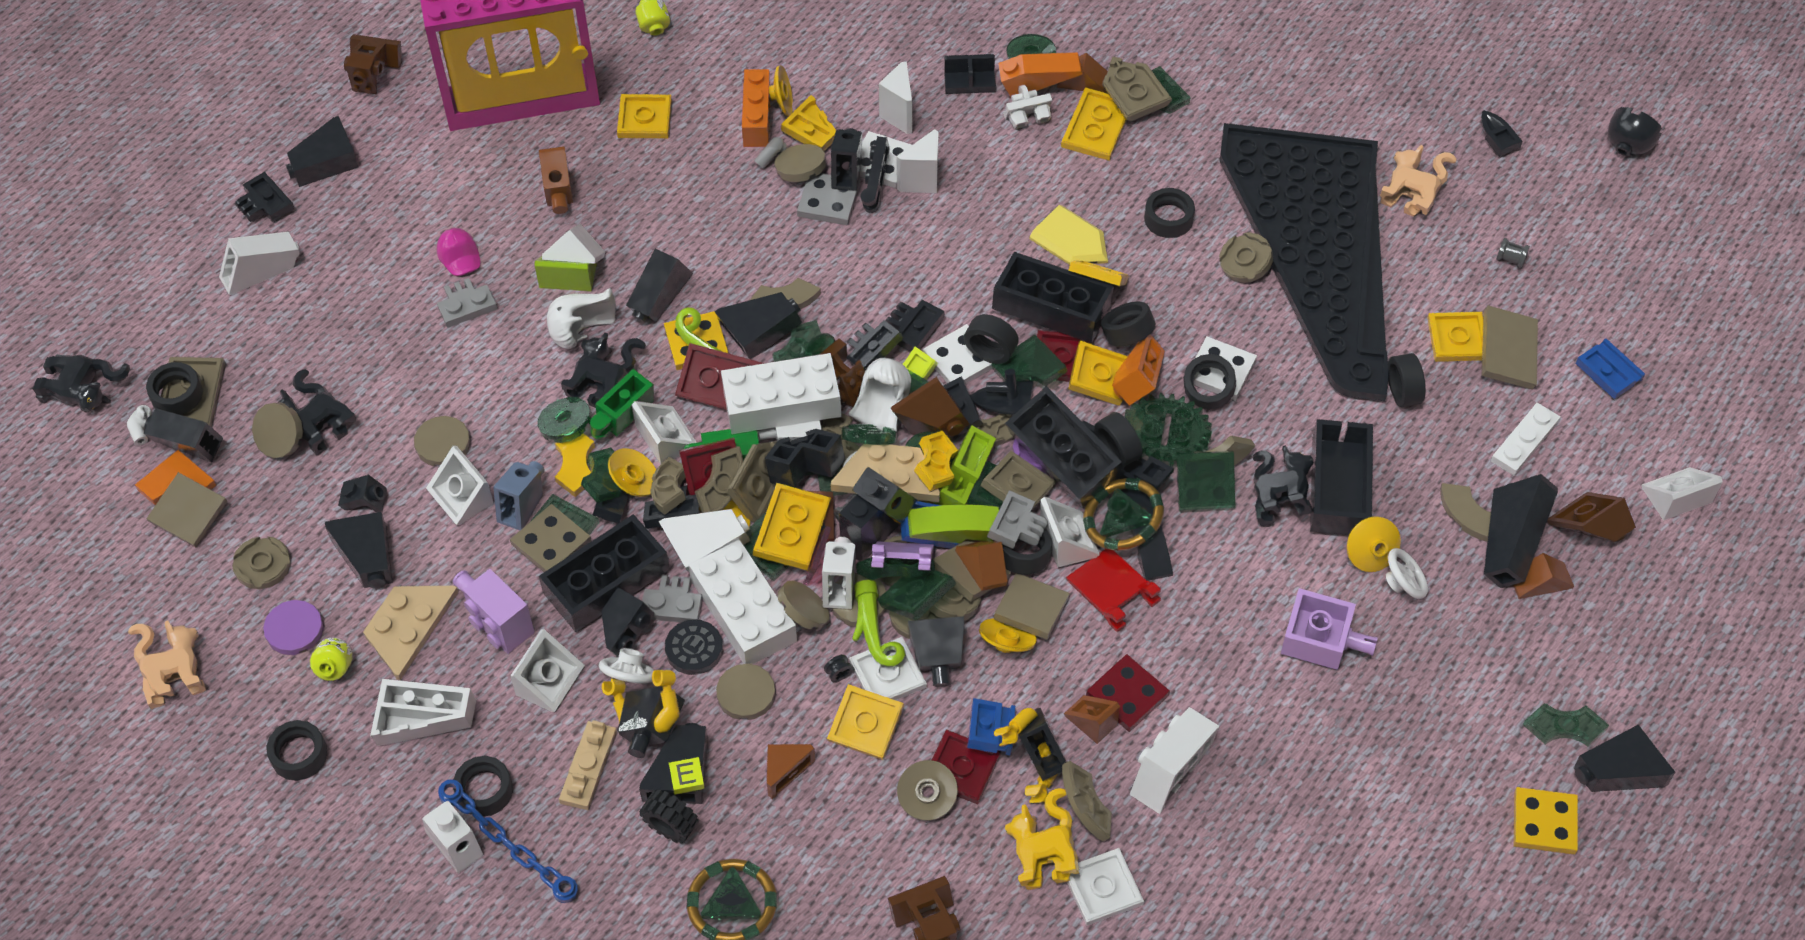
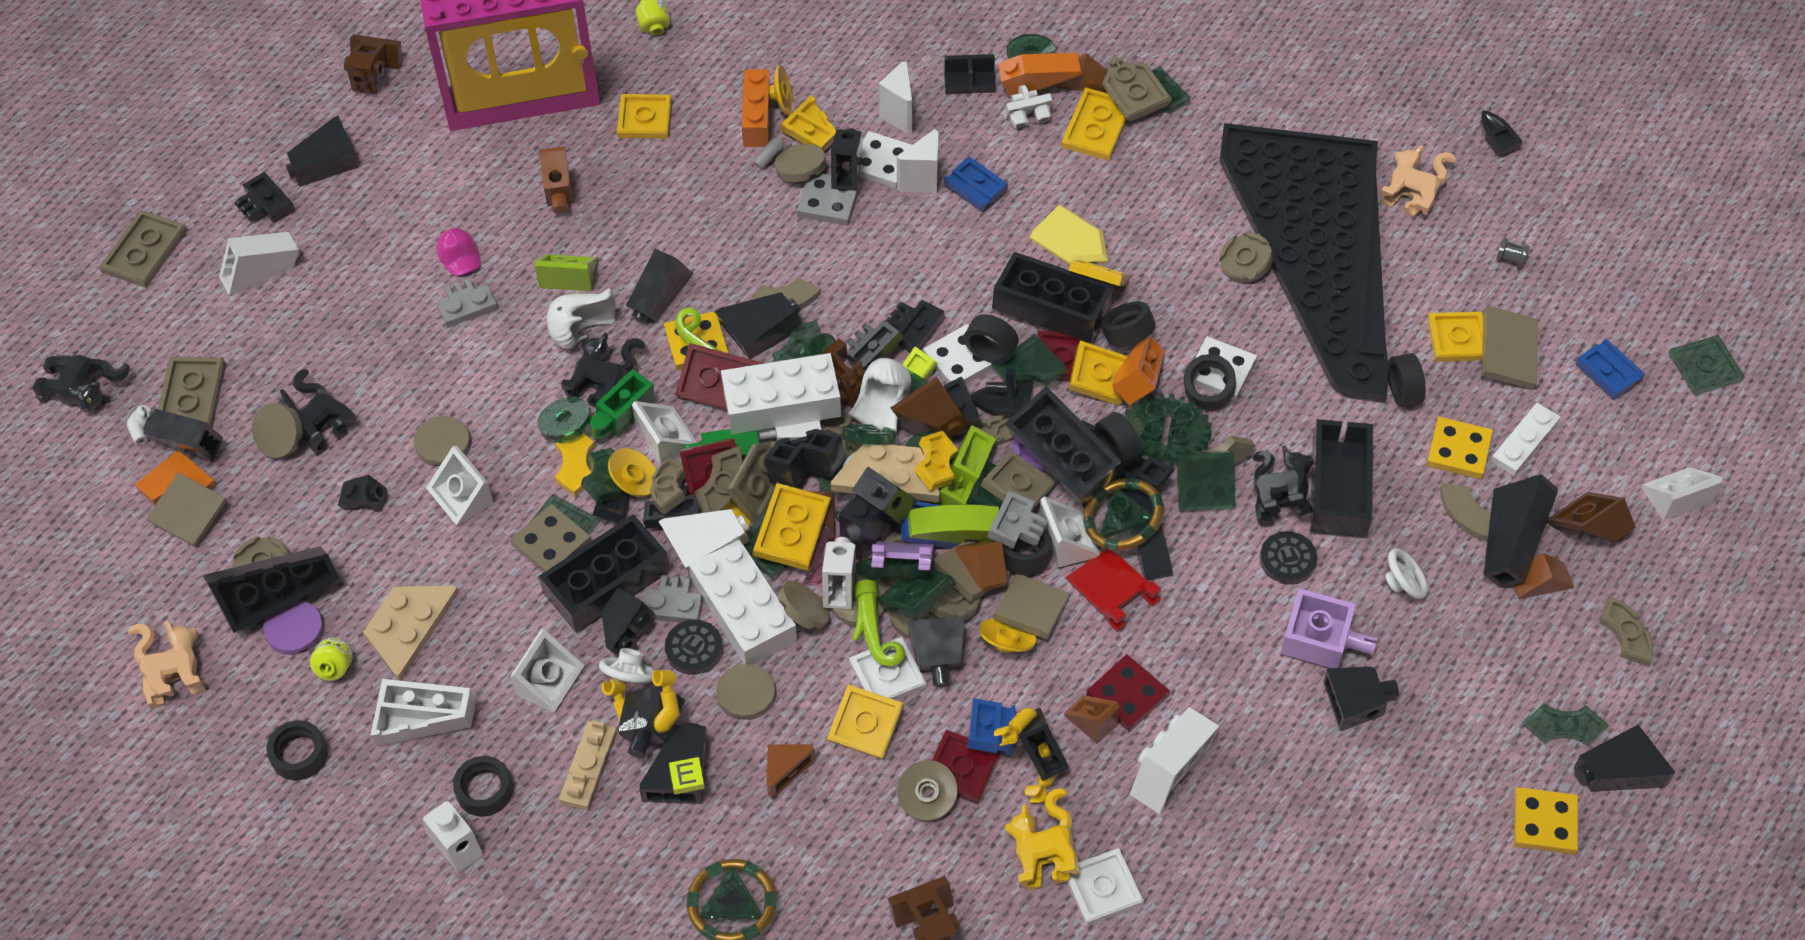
black tyre [146,362,203,415] -> none
black slope [325,512,393,588] -> none
blue piece [438,779,578,903] -> none
lavender brick [453,569,535,654] -> none
sand blue torso [493,461,545,530] -> none
white slope [542,224,605,264] -> none
black tyre [639,790,699,843] -> none
black bush [824,654,854,683] -> none
black plate [860,136,890,213] -> none
dark tan tile [1062,761,1112,842] -> none
black tyre [1144,188,1195,238] -> none
yellow dish [1346,516,1401,572] -> none
black cylinder [1608,107,1662,156] -> none
none -> dark tan tile [99,210,188,288]
none -> black wedge [202,546,340,633]
none -> blue plate [944,156,1008,211]
none -> black tile [1259,531,1318,585]
none -> black torso [1323,667,1399,731]
none -> yellow tile [1426,416,1493,479]
none -> dark tan tile [1599,596,1653,667]
none -> clear green tile [1668,335,1745,396]

